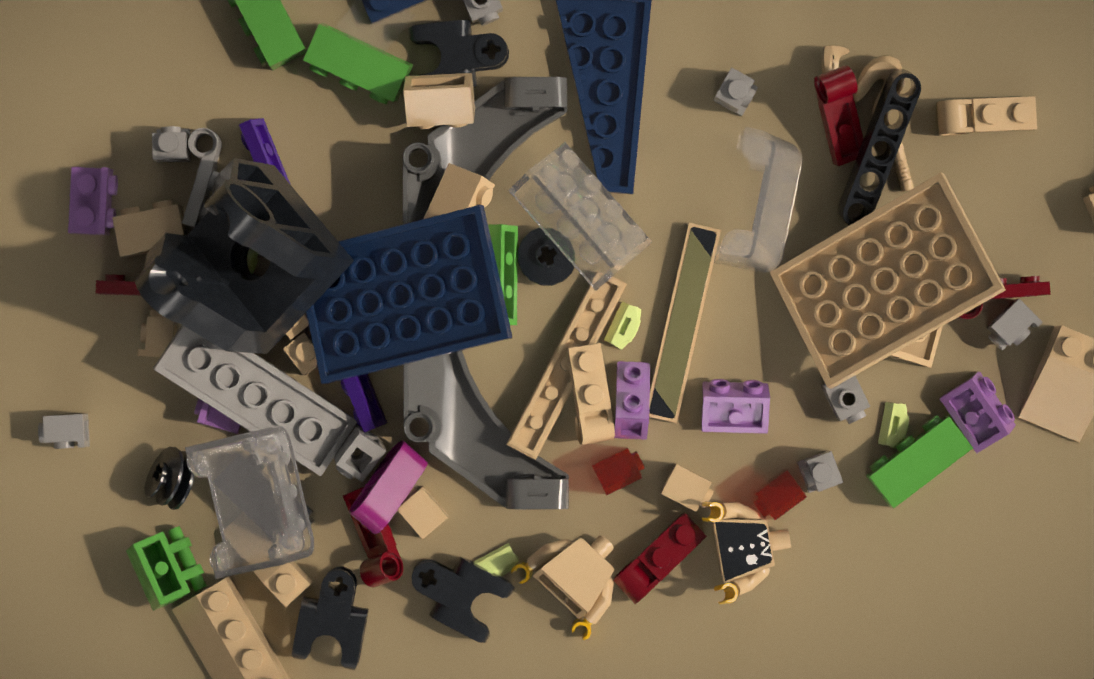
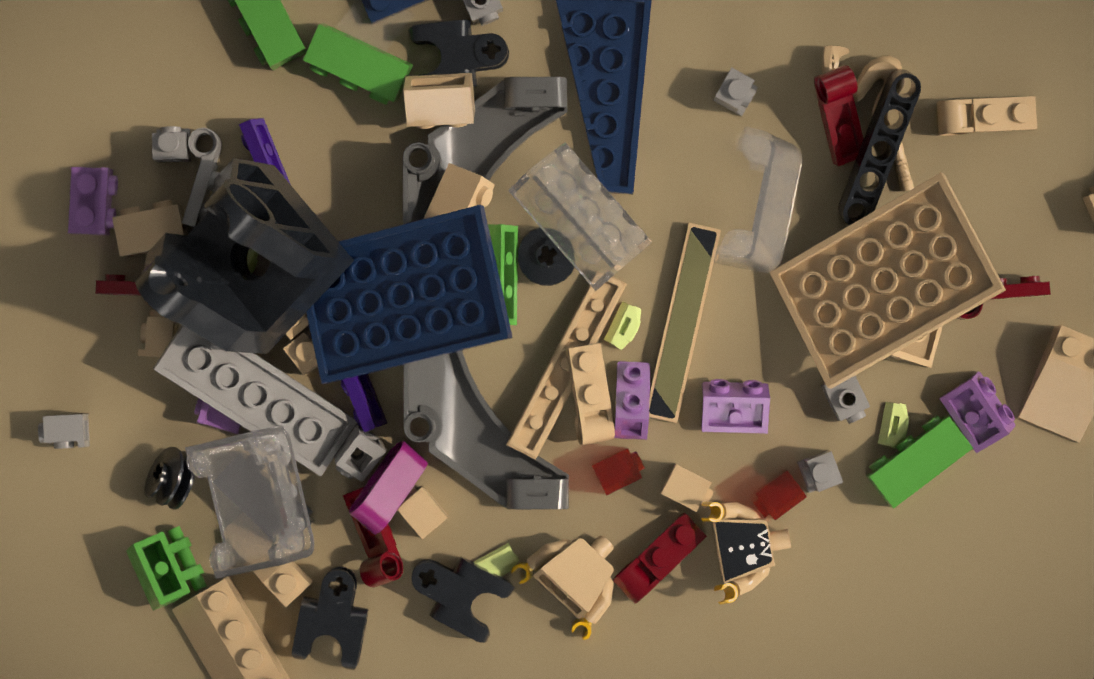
light grey brick [986,299,1043,351] -> none

